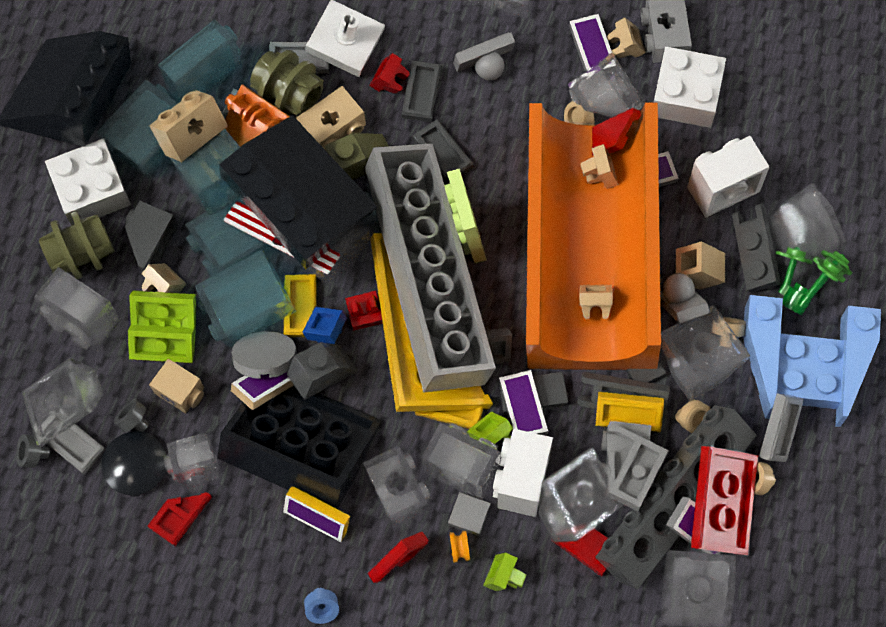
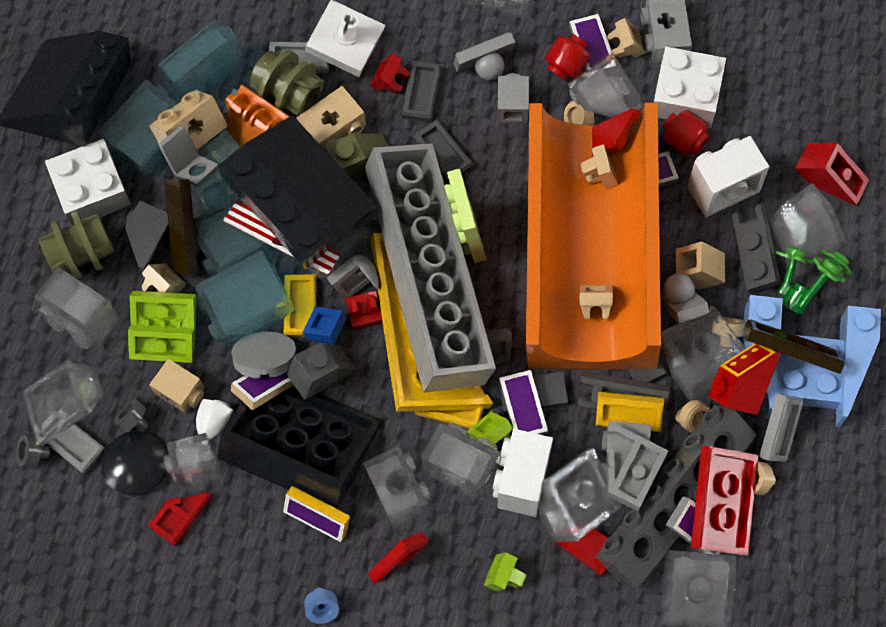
light grey tile [448,492,491,536] -> none
light orange bush [450,530,470,563] -> none
none -> light grey bracket [158,126,219,187]
none -> dark brown tile [164,176,198,275]
none -> white plate [196,399,234,442]
none -> light grey plate [327,255,379,299]
none -> light grey brick [497,73,529,122]
none -> red head [545,34,590,81]
none -> red head [662,110,710,157]
none -> red slope [709,343,781,415]
none -> dark brown tile [743,319,845,374]
none -> red slope [795,143,869,205]

